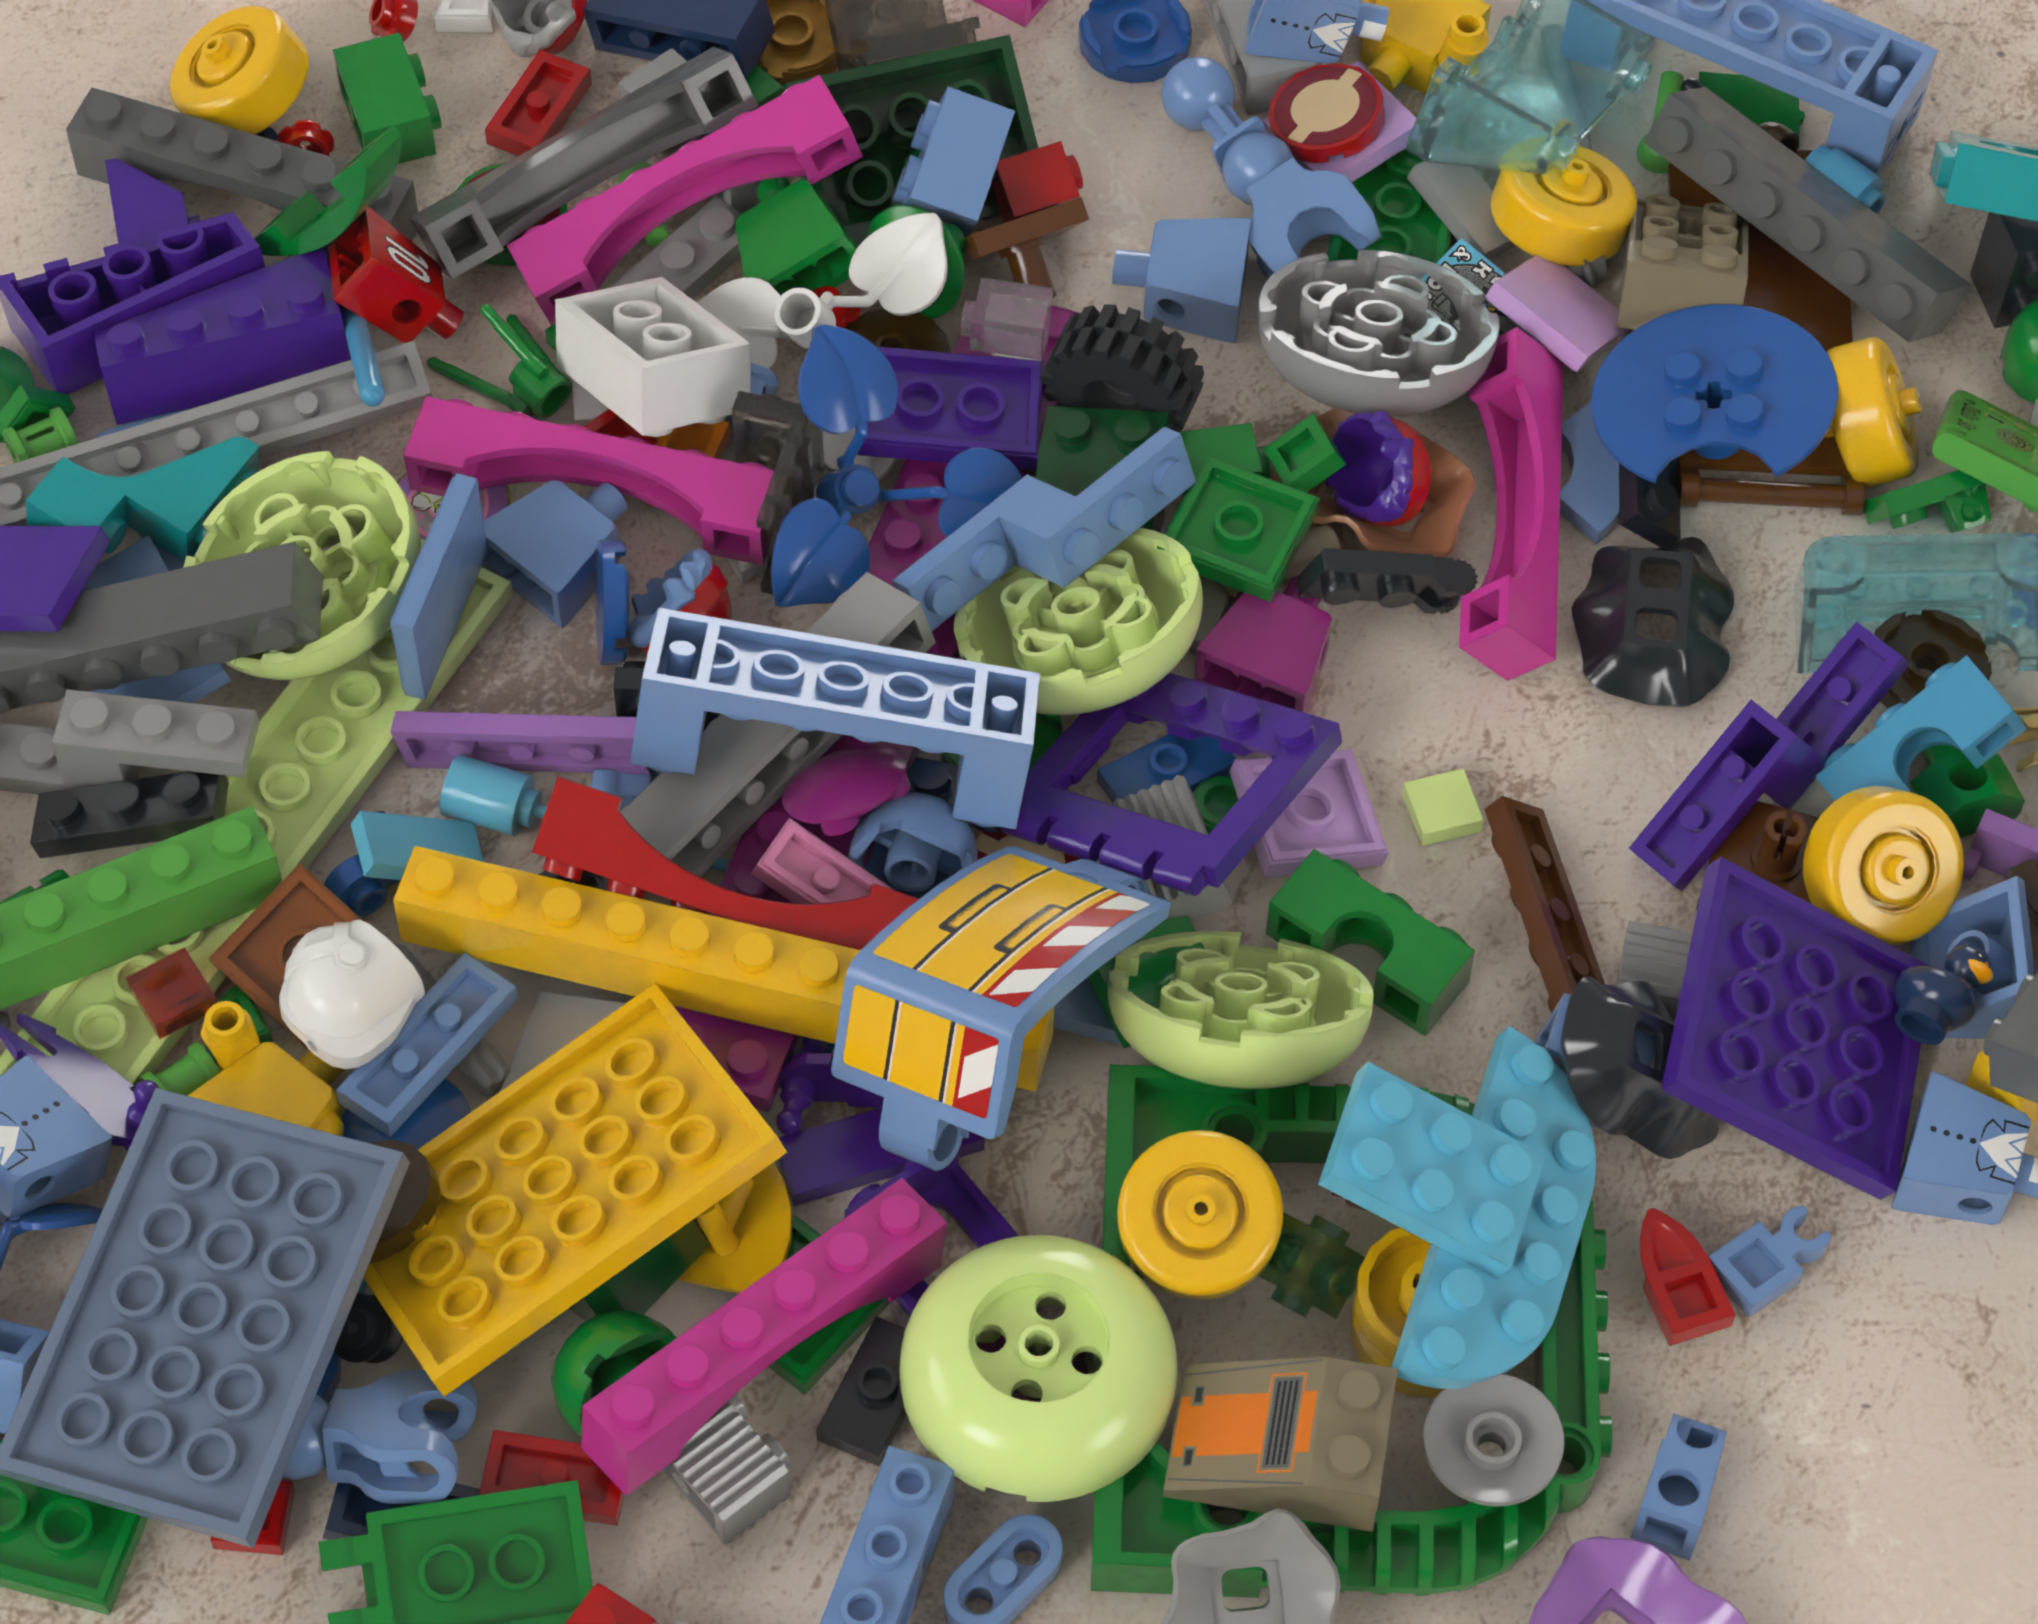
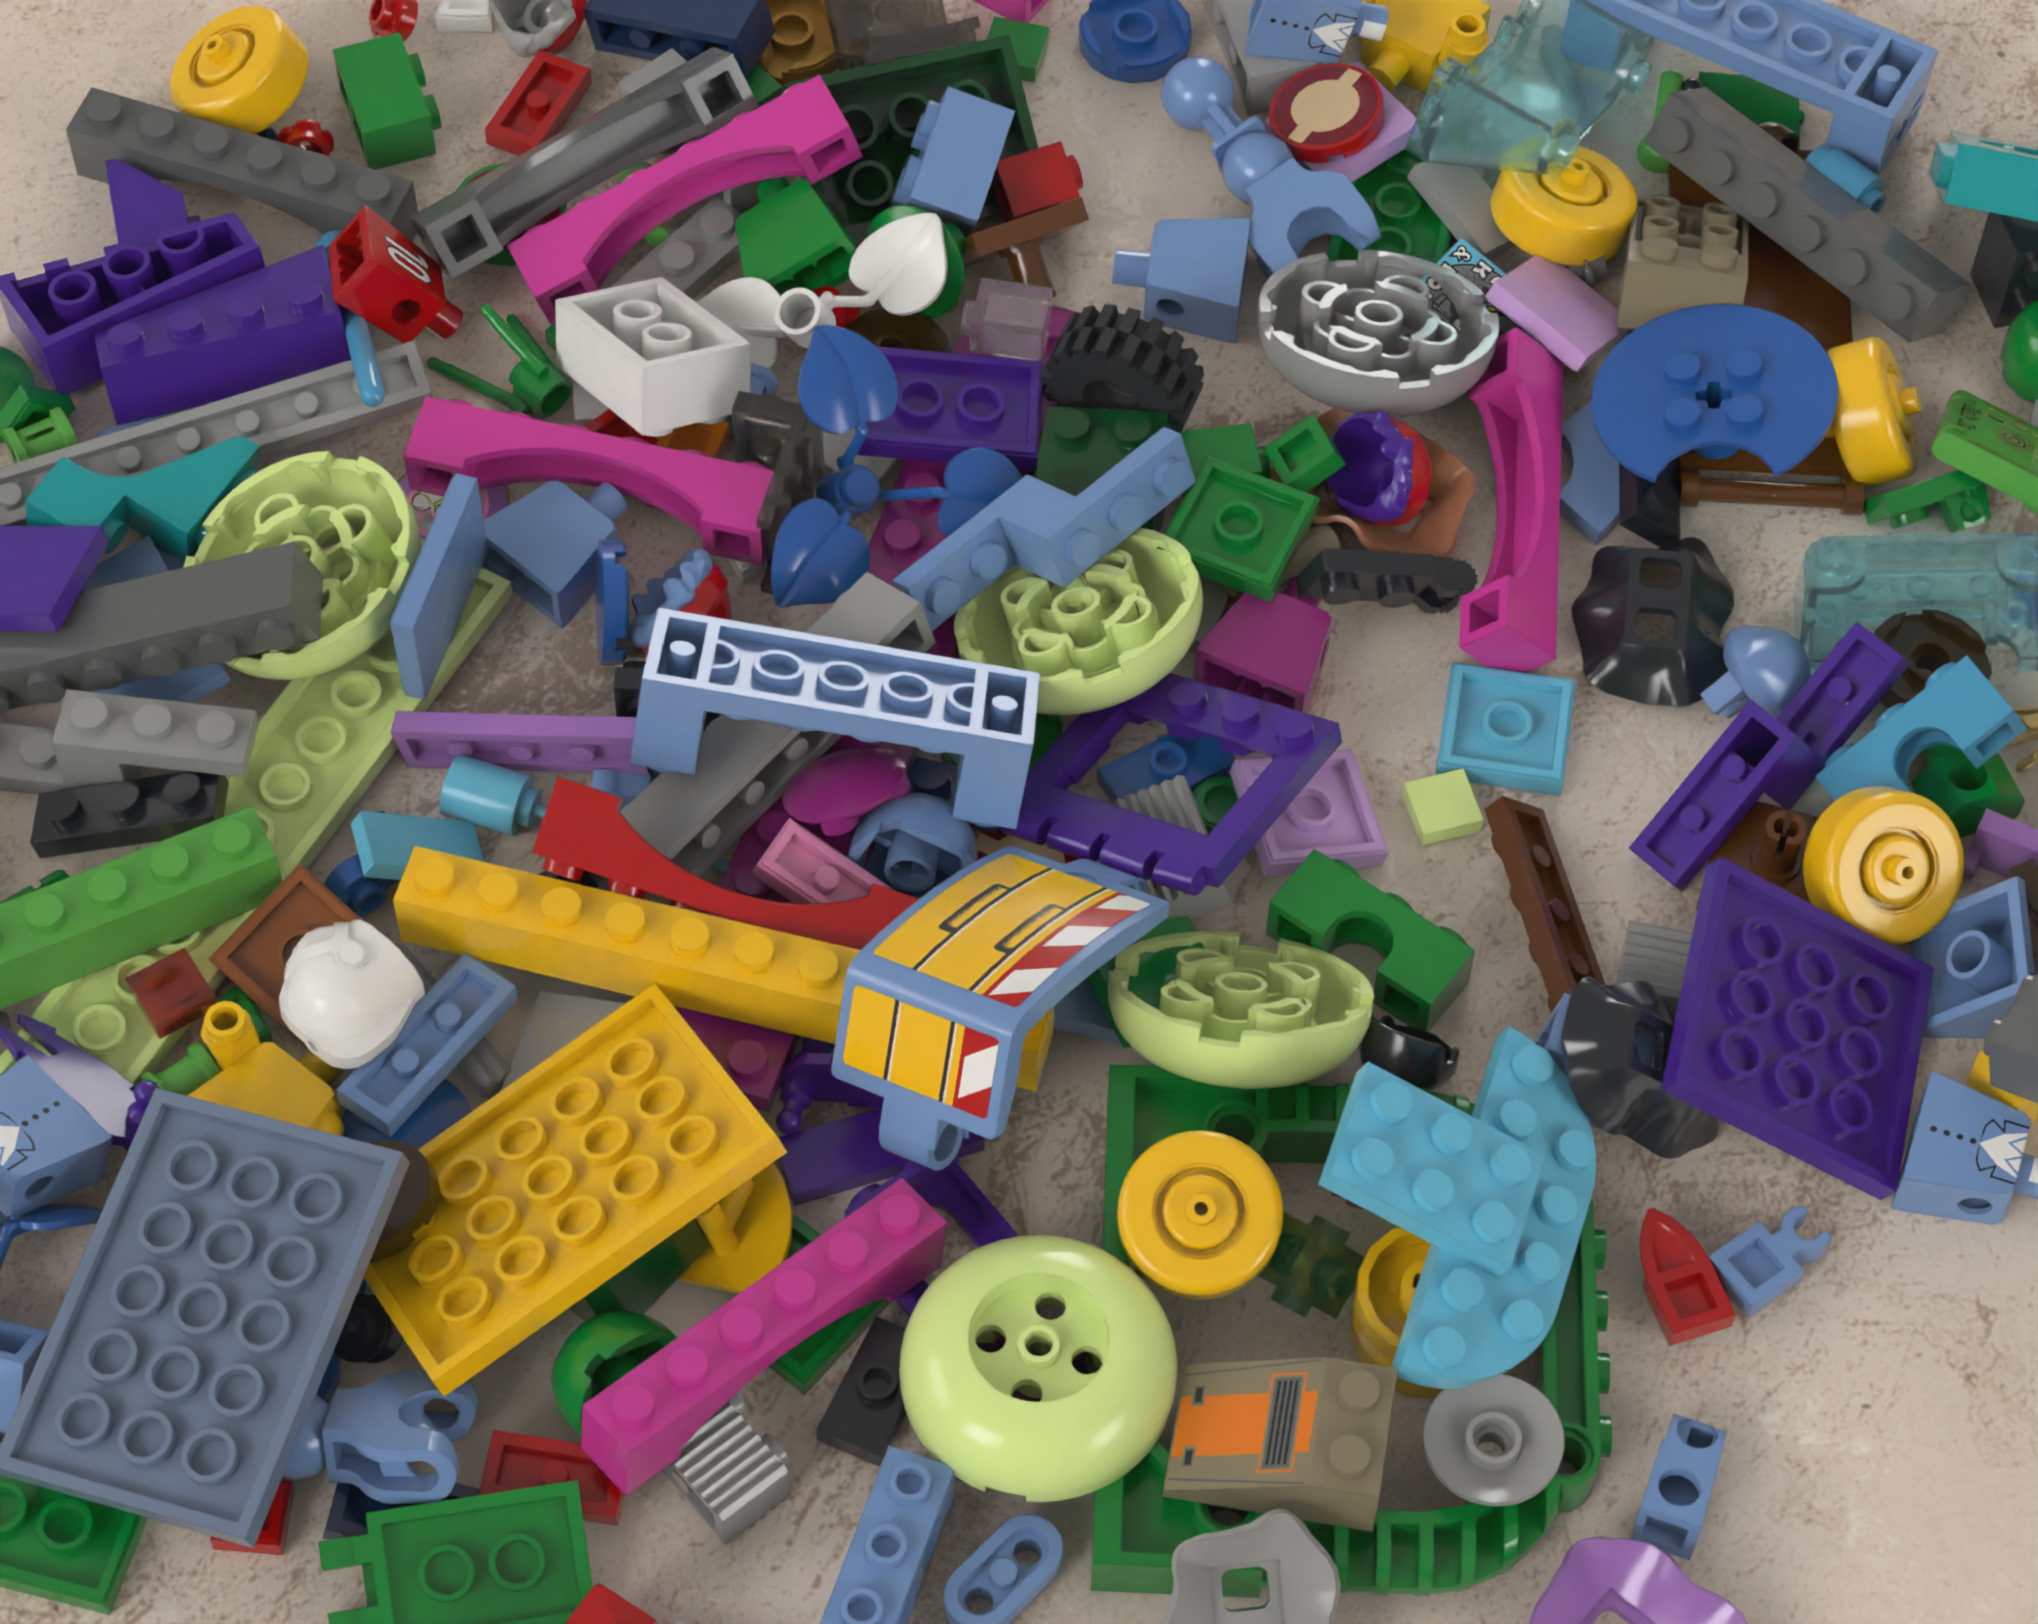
green slope [254,125,402,256] -> none
dark blue animal [1895,943,1993,1045] -> none
none -> green tile [987,16,1049,82]
none -> black hair [1358,1013,1460,1091]
none -> medium azure tile [1436,662,1576,796]
none -> medium blue piece [1700,624,1811,719]

